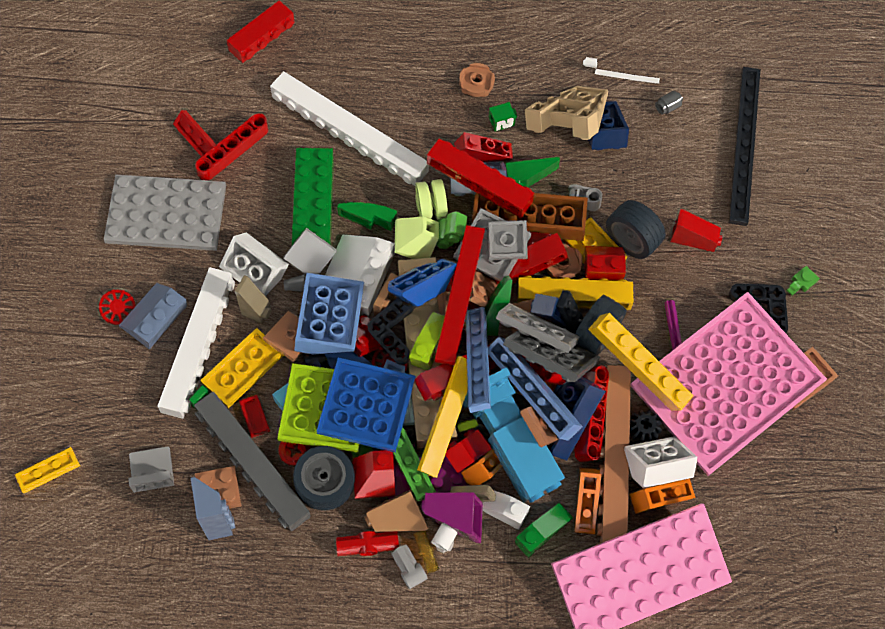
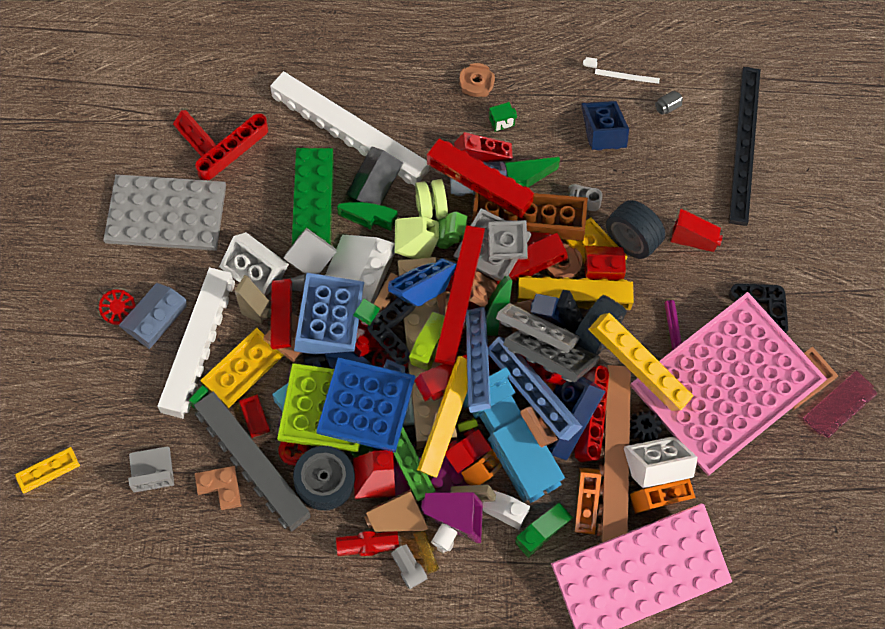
sand blue slope [191,477,236,540] -> none
red brick [227,0,295,63] -> none
tan wedge [525,86,608,140] -> none
bright green plate [787,266,820,296] -> none
none -> red tile [270,279,292,350]
none -> black slope [346,146,403,205]
none -> green tile [353,298,380,326]
none -> clear pink windscreen [803,370,877,438]

